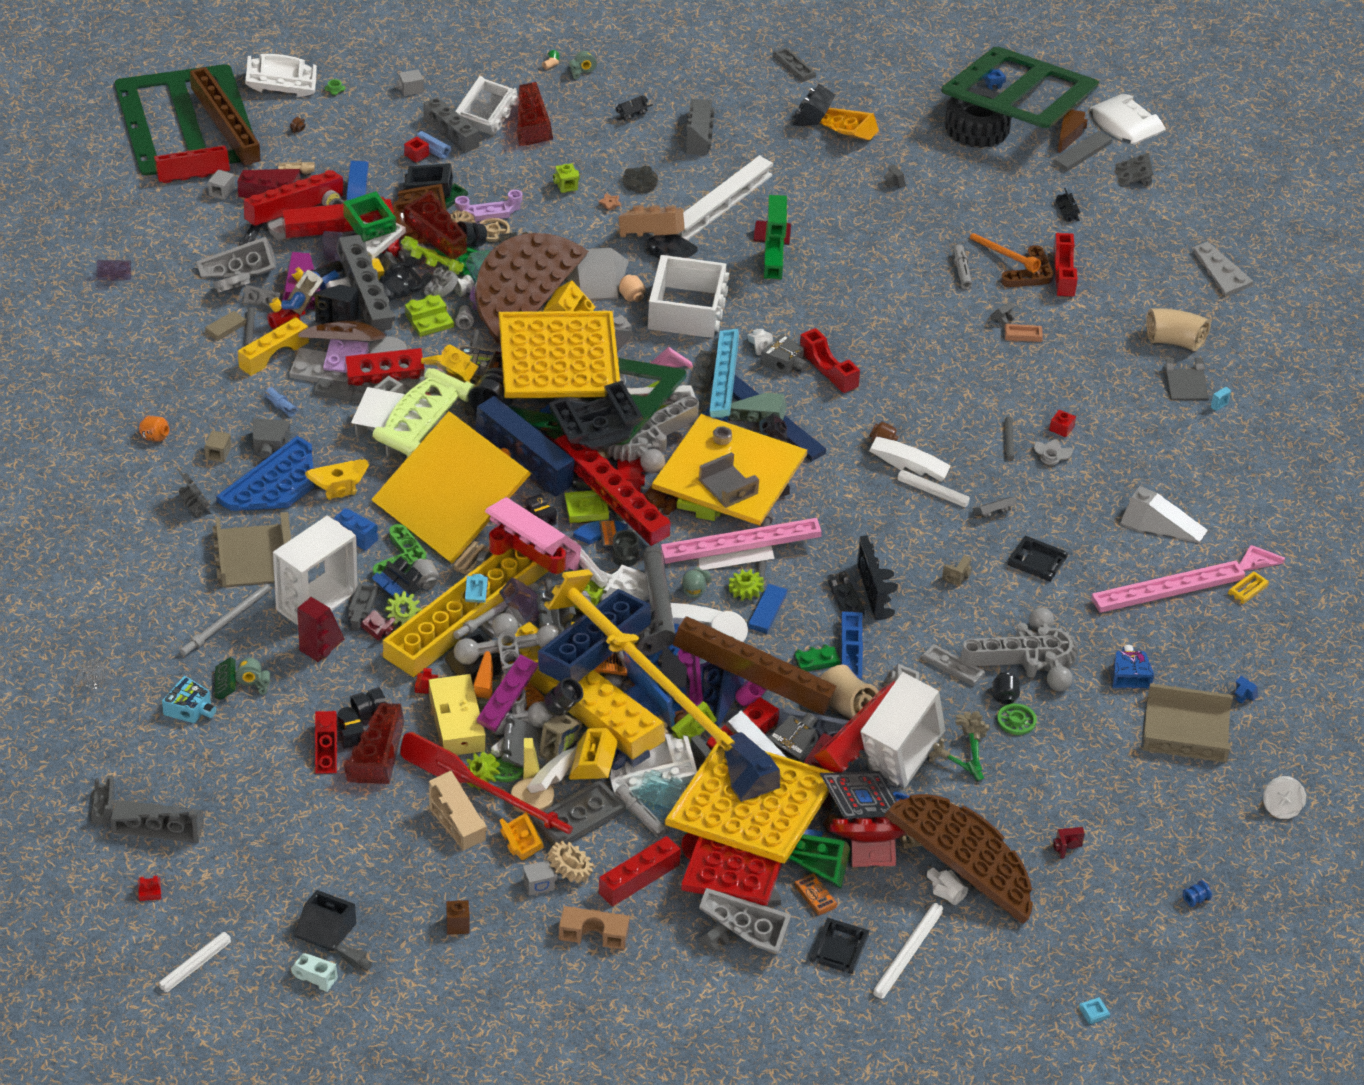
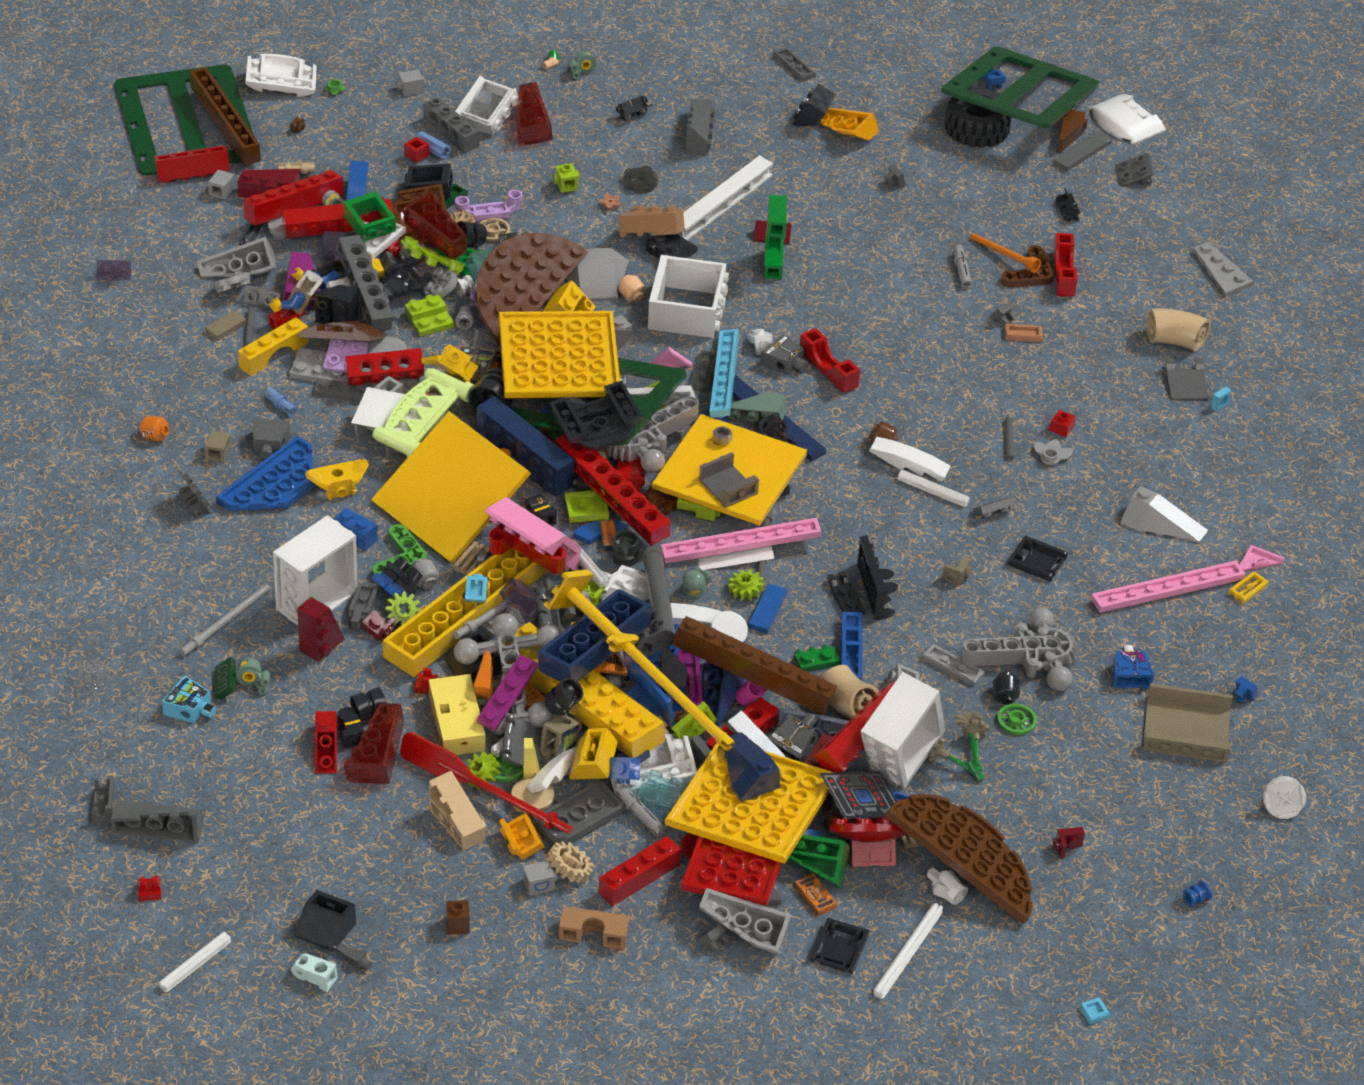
dark tan panel [212,512,291,587] -> none
none -> blue brick [610,757,641,784]

